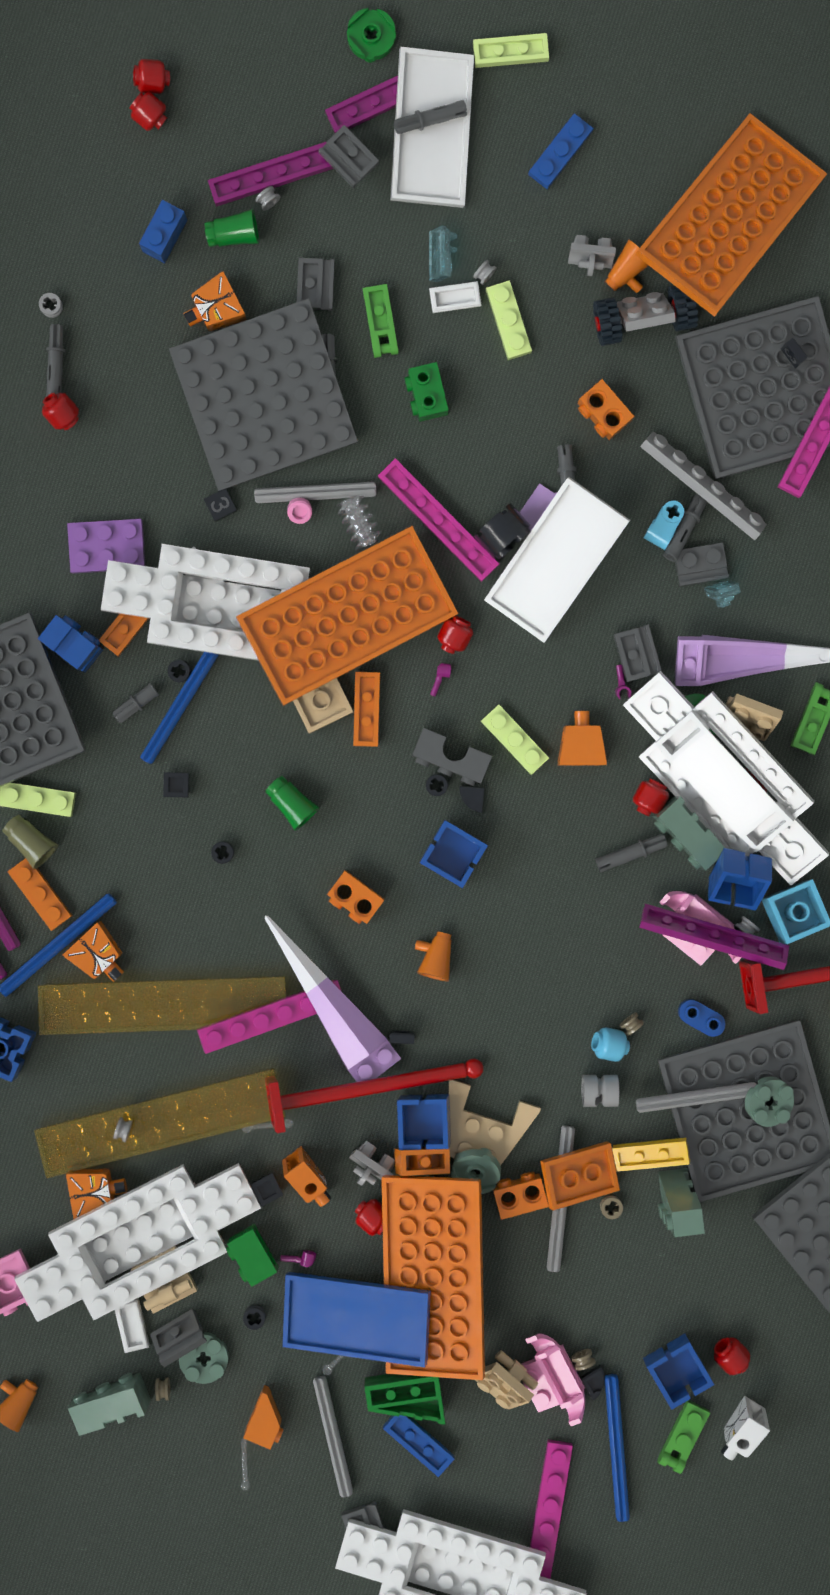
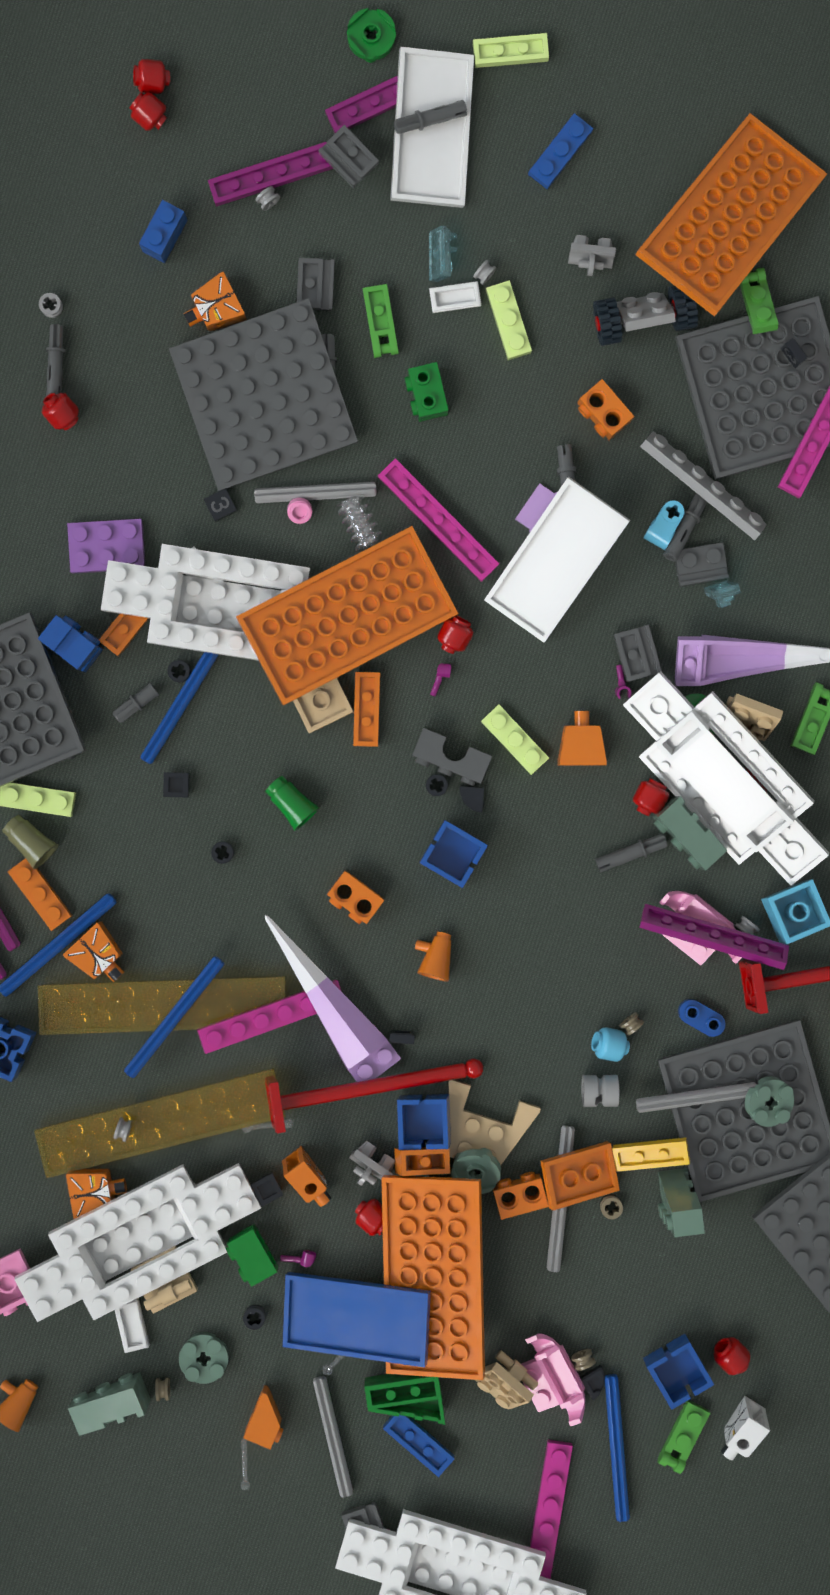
dark grey plate [150,1309,207,1367] -> none
green plant [205,208,259,247] -> none
black brick [474,503,531,560] -> none
orange piece [605,240,649,293] -> none
blue piece [708,848,772,910] -> none
none -> blue axle [124,956,224,1078]
none -> bright green plate [740,267,778,334]

